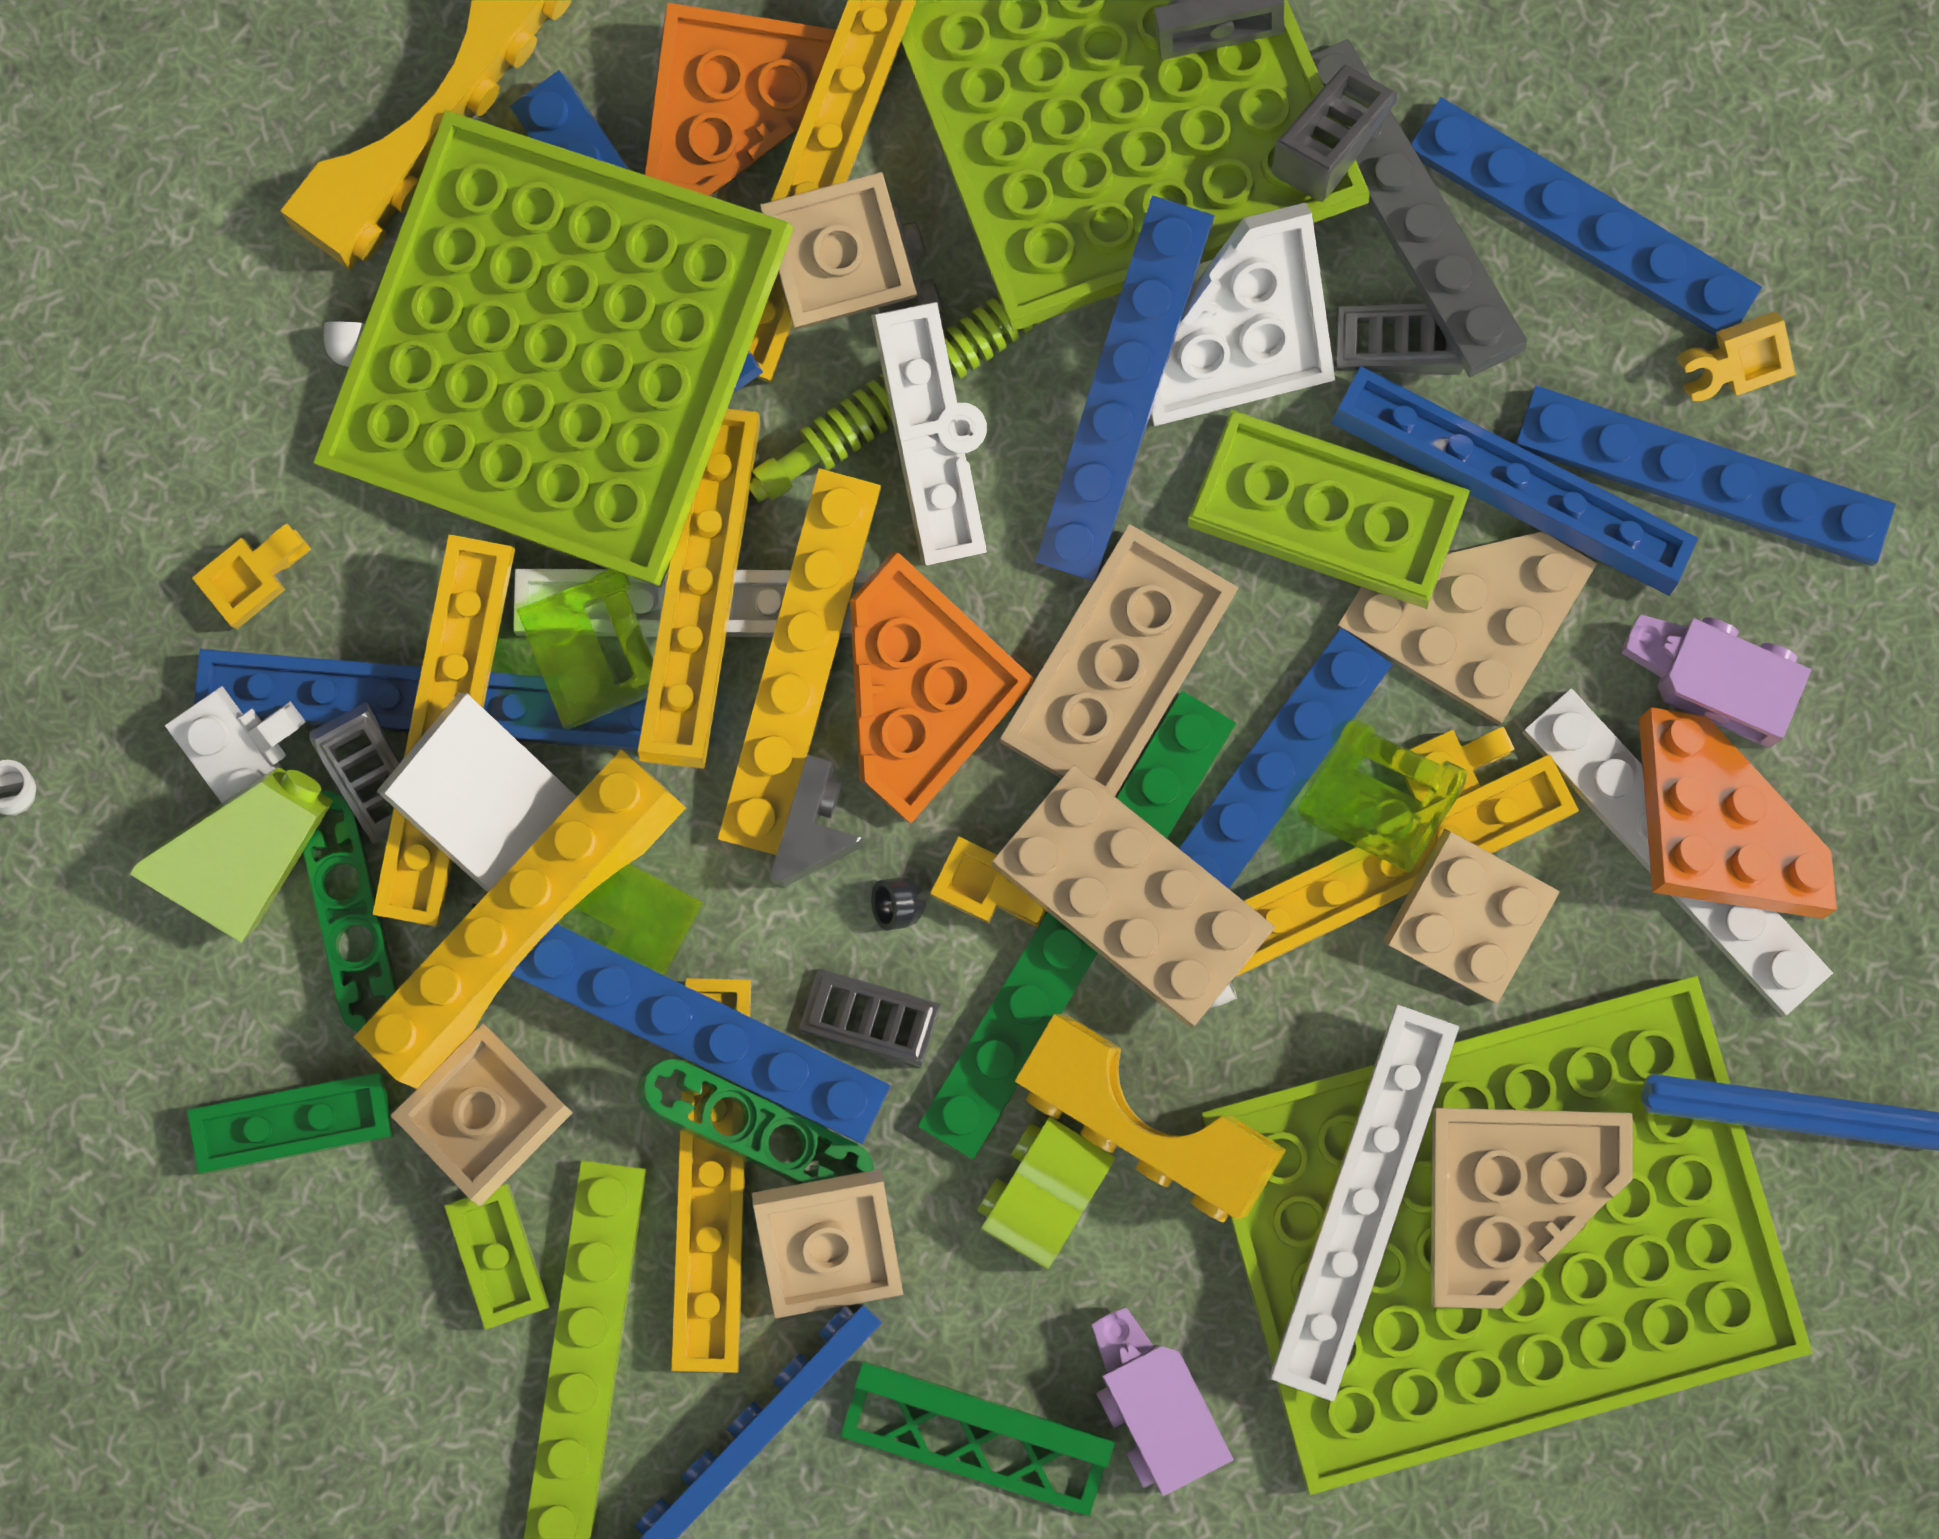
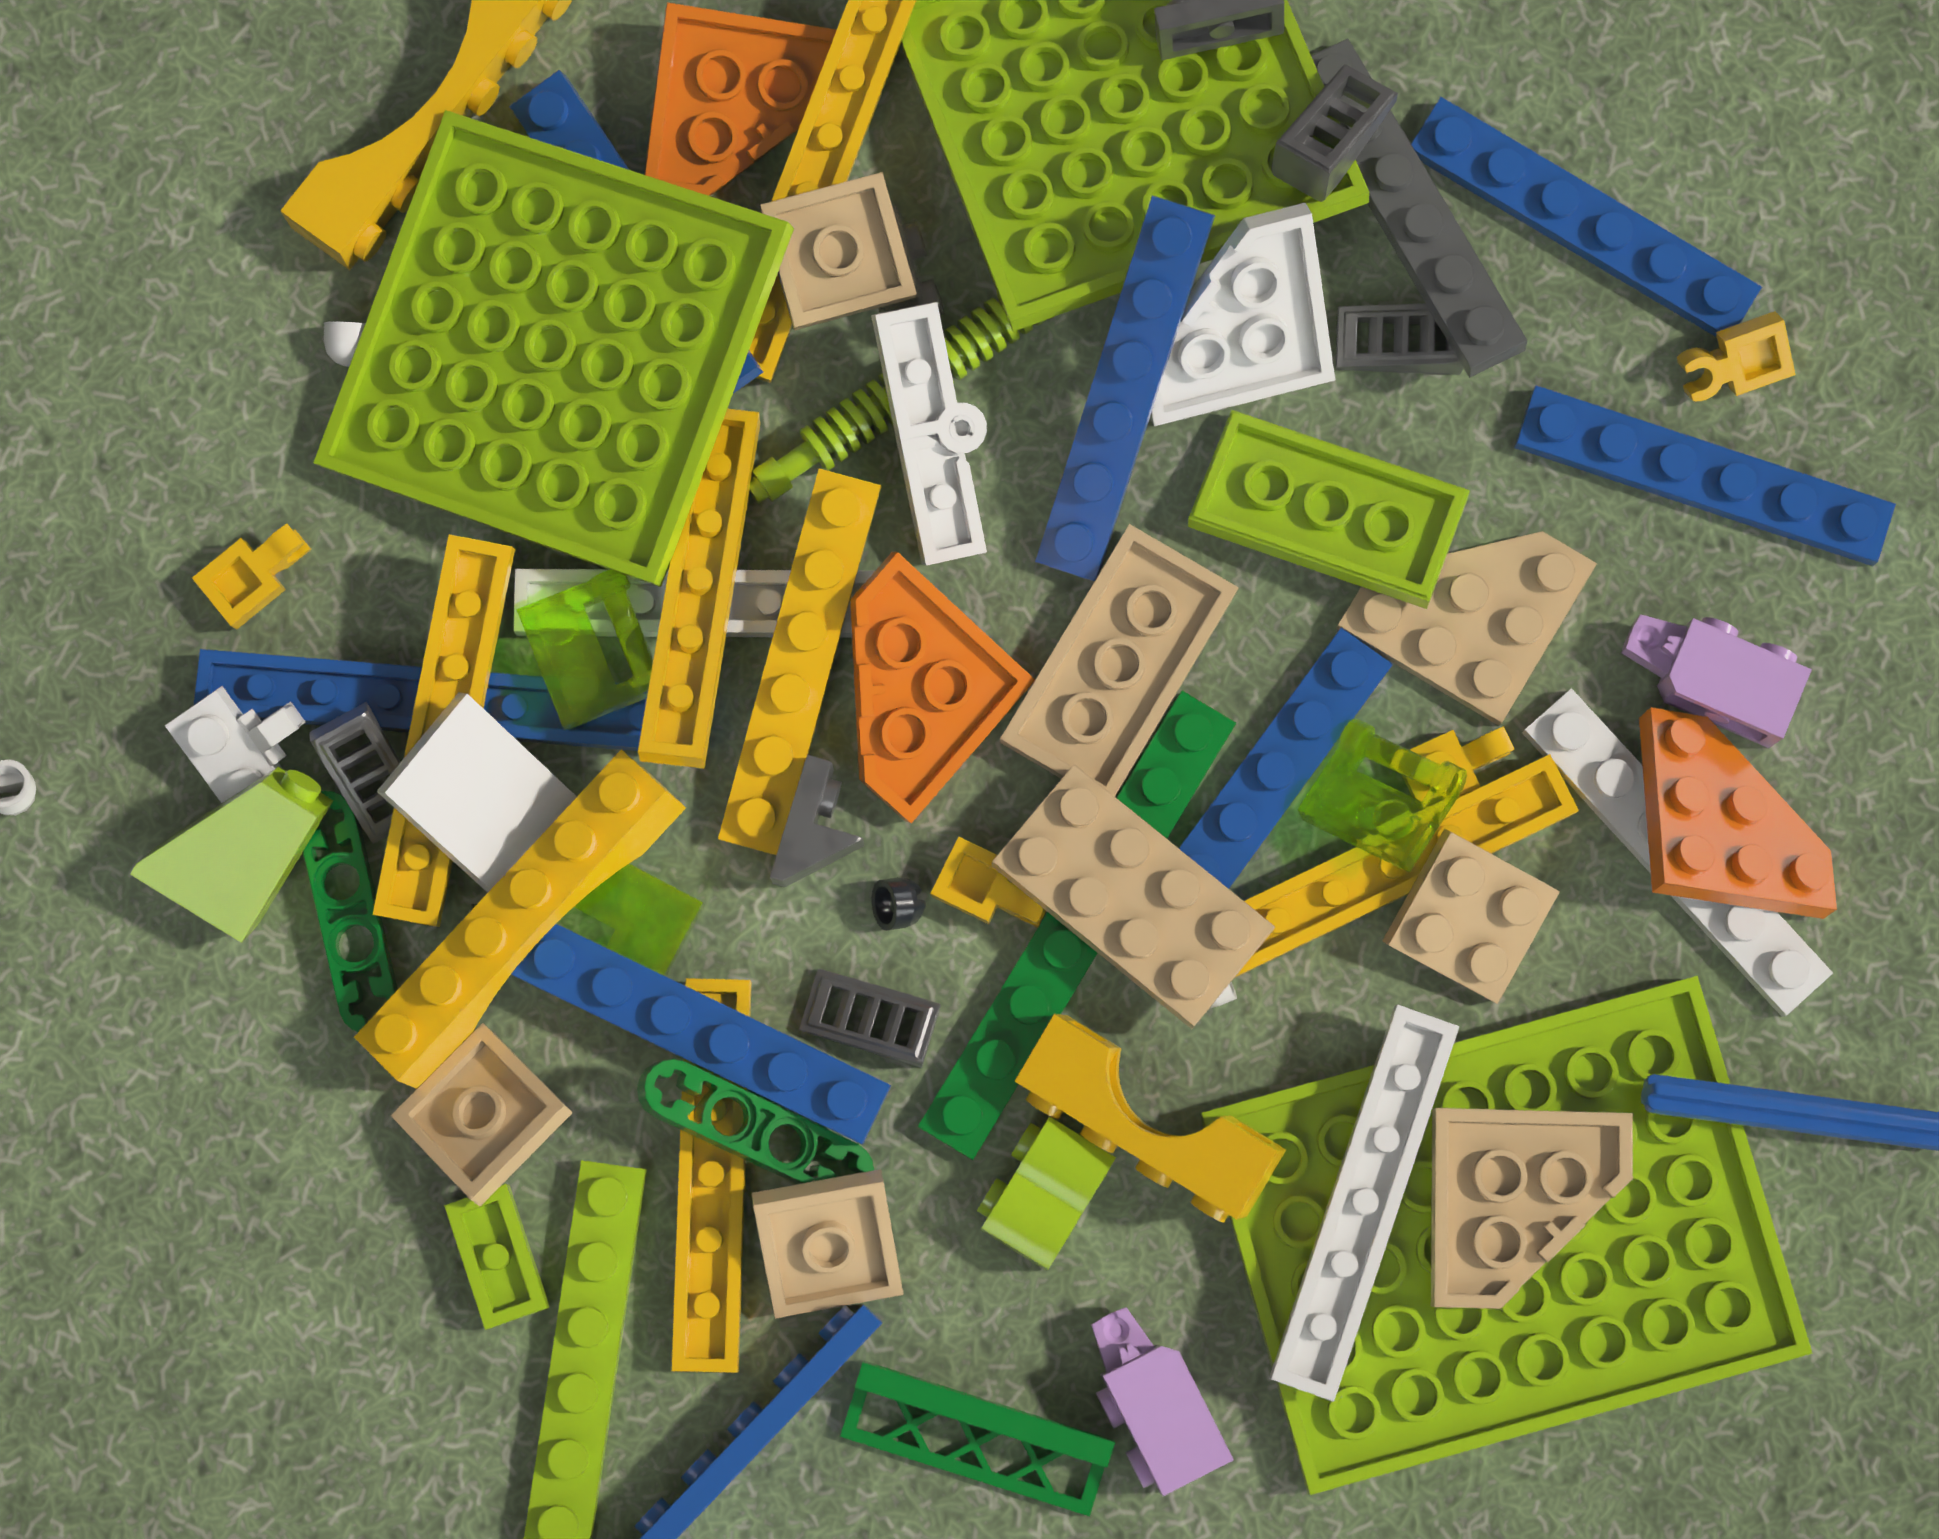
green plate [187,1072,394,1175] -> none
blue plate [1331,366,1698,596] -> none

